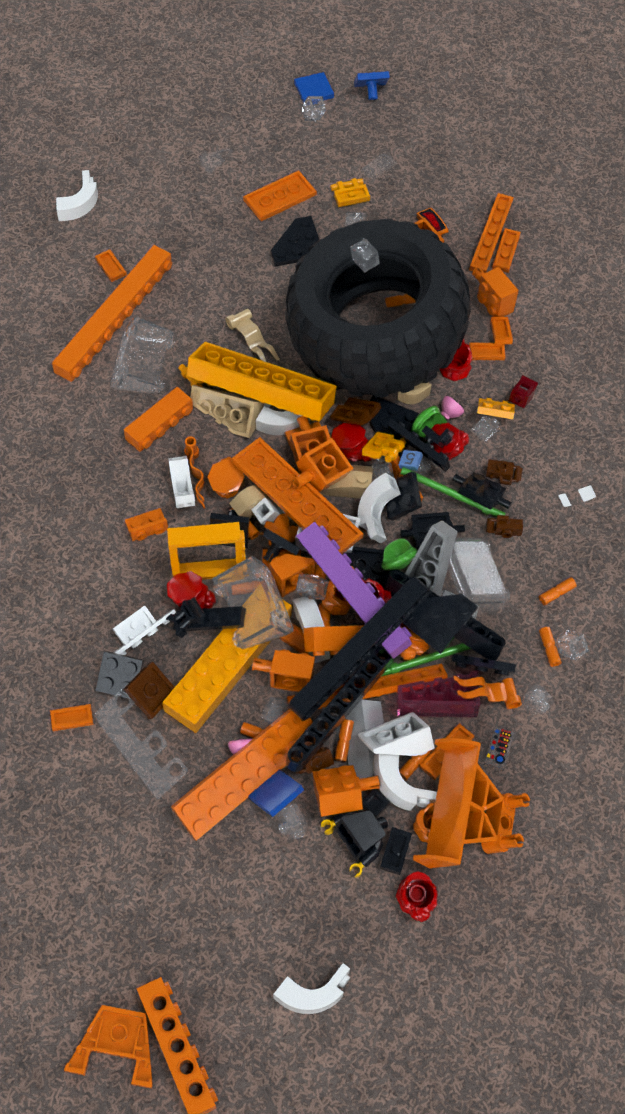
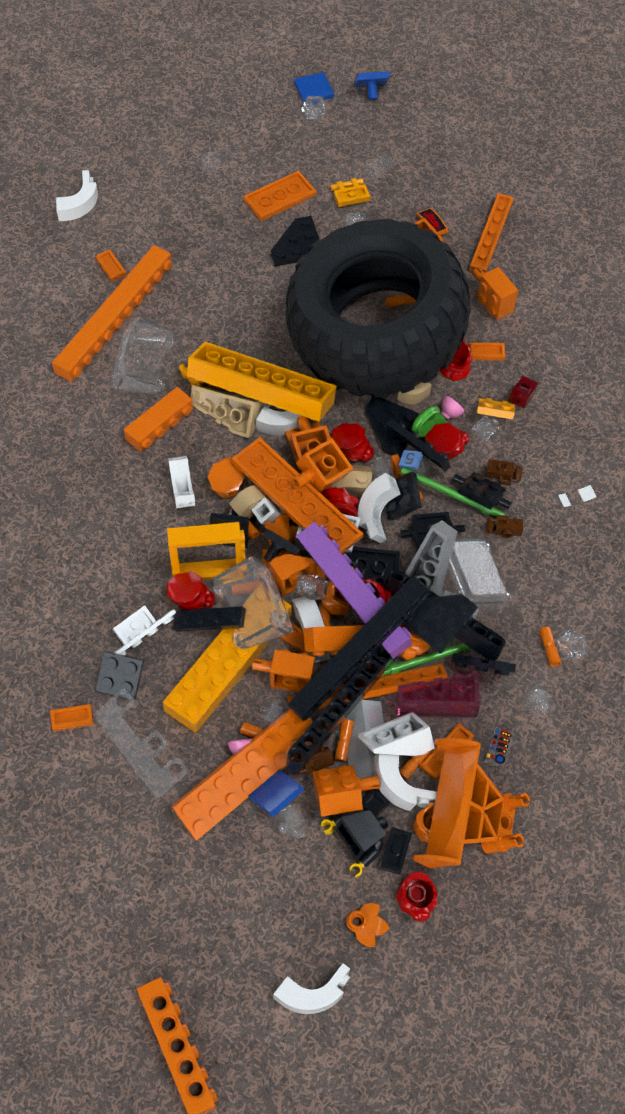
orange wing [64,1005,153,1089] -> none
reddish brown plate [123,661,175,719] -> none
orange bracket [125,508,168,541] -> none
black piece [166,597,206,638] -> none
orange flag [184,436,205,509] -> none
tan flag [225,309,280,362] -> none
reddish brown slope [330,397,381,426] -> none
clear brick [350,238,380,273] -> none
light orange plate [362,432,406,462] -> none
bright green piece [381,538,418,570] -> none
black bracket [422,426,454,448] -> none
orange flag [453,676,522,709] -> none
orange tile [490,317,513,345] -> none
orange tile [492,228,521,273] -> none
orange piece [539,577,577,606] -> none
none -> red piece [320,487,359,517]
none -> orange plate [346,903,389,947]

